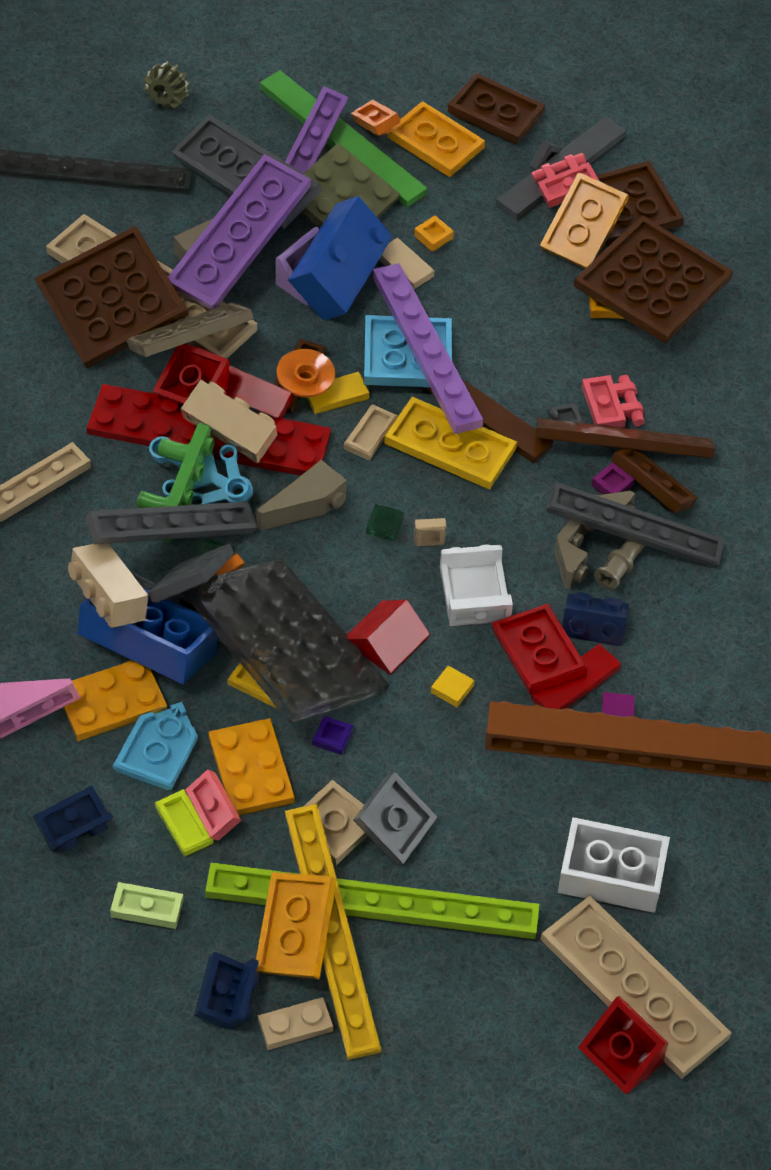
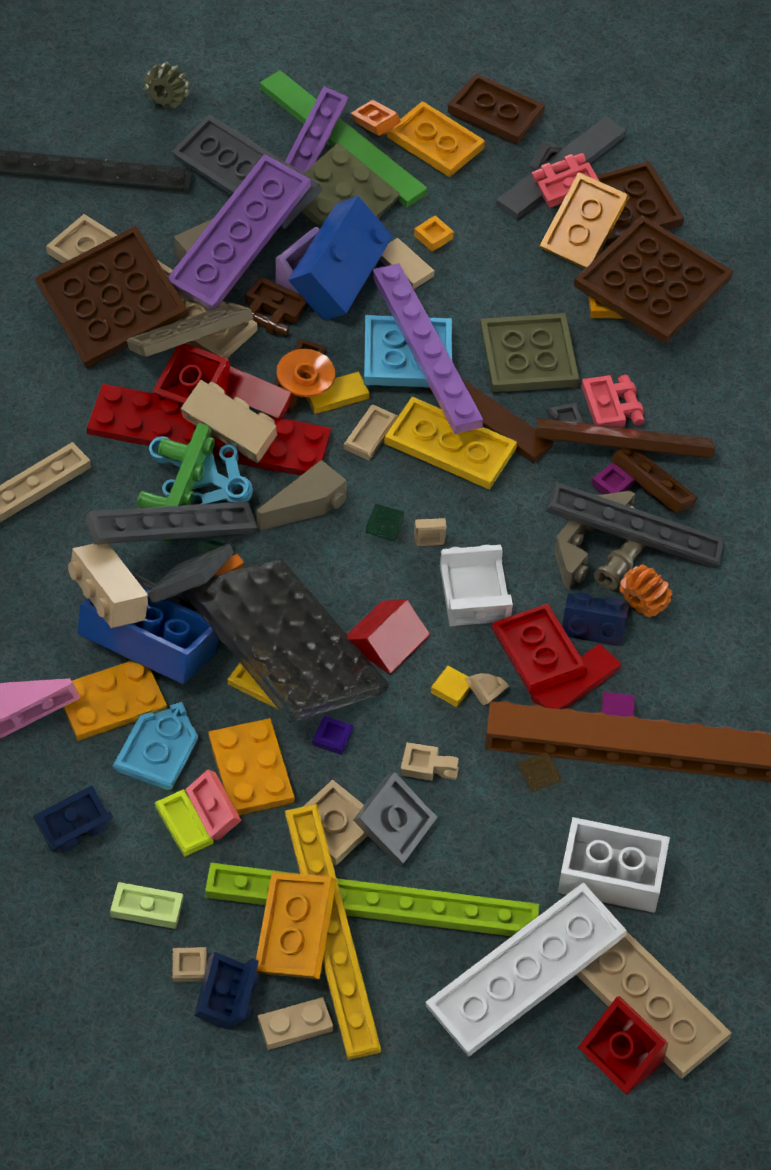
none -> tan tile [173,947,207,983]
none -> reddish brown plate [239,276,309,337]
none -> tan plate [401,742,459,781]
none -> white plate [426,882,627,1057]
none -> tan tile [465,673,509,705]
none -> olive plate [480,313,579,393]
none -> clear orange tile [518,752,561,793]
none -> orange gear [619,564,672,618]

